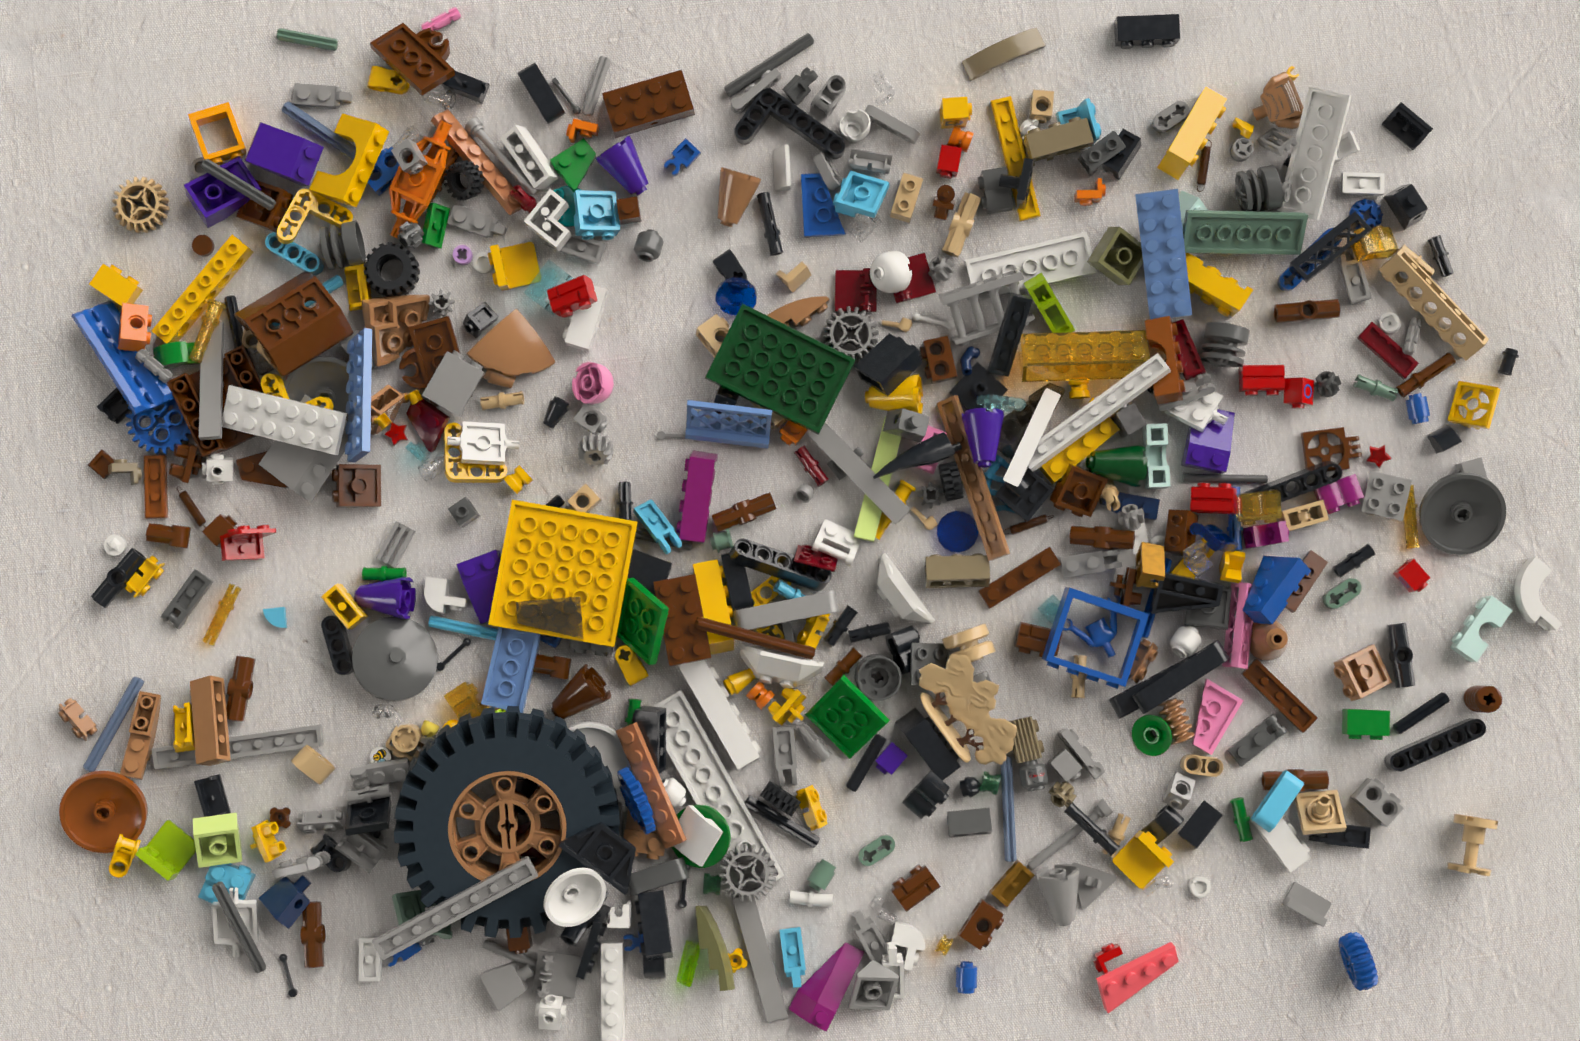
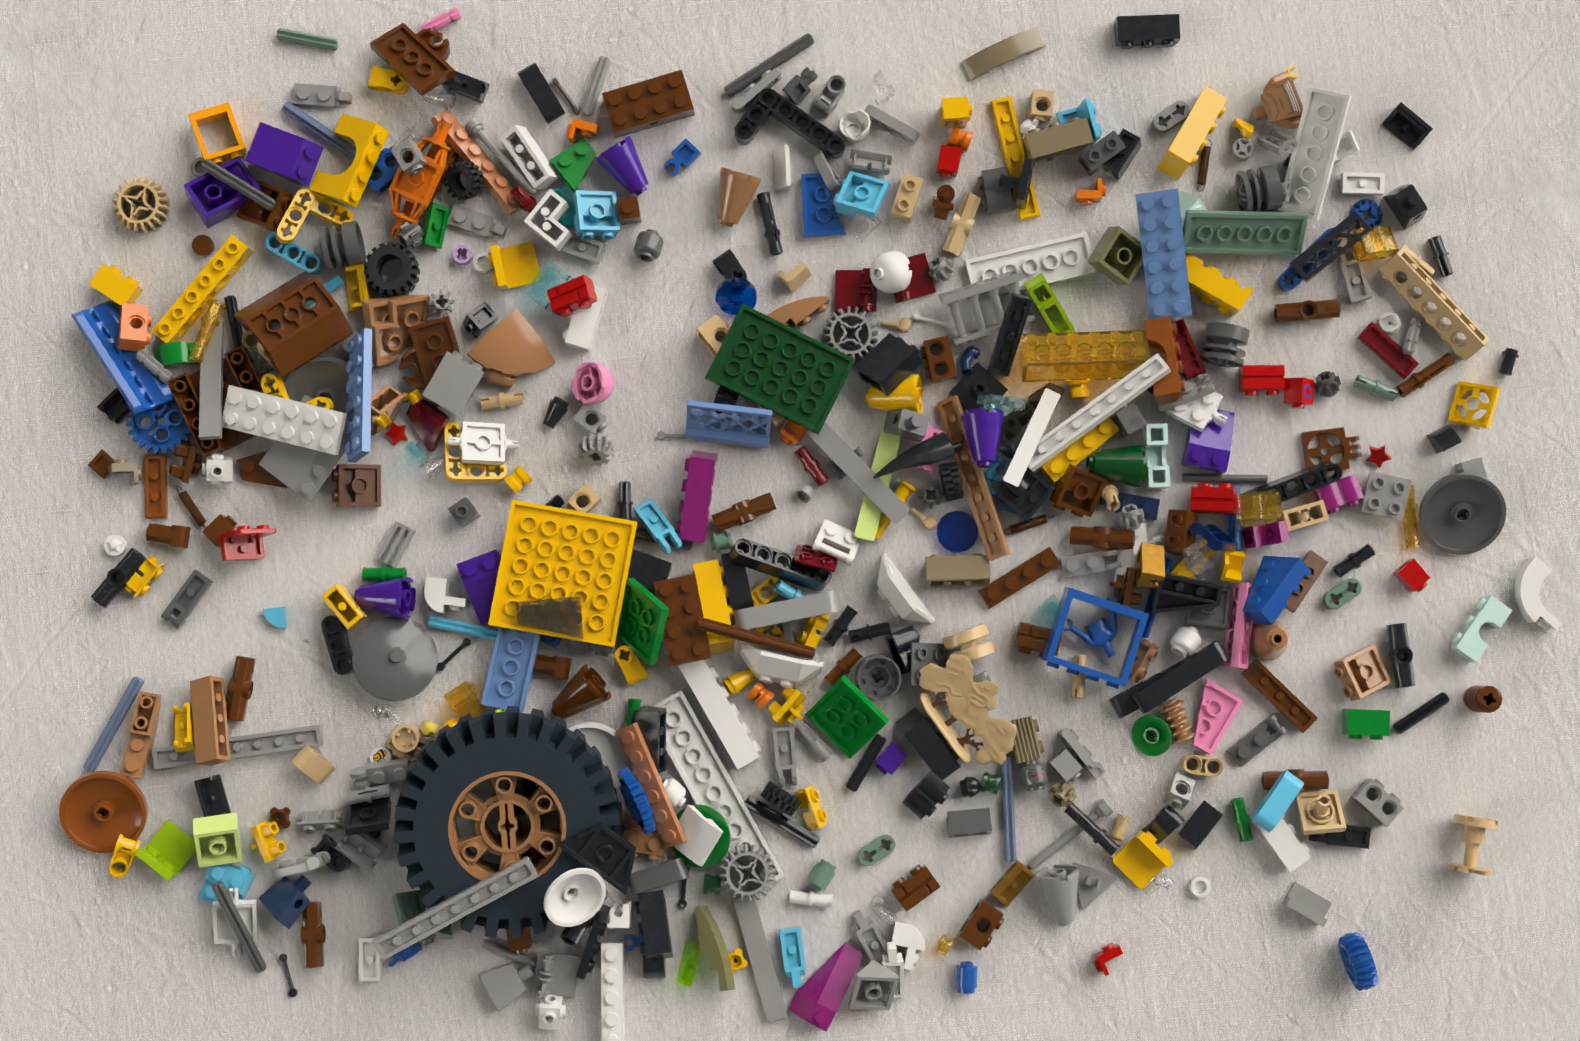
medium nougat hinge [58,698,98,742] -> none
clear yellow pin [202,583,242,646] -> none
coral wing [1096,942,1179,1013] -> none
black beam [1384,718,1486,772] -> none
blue brick [1405,393,1430,425] -> none

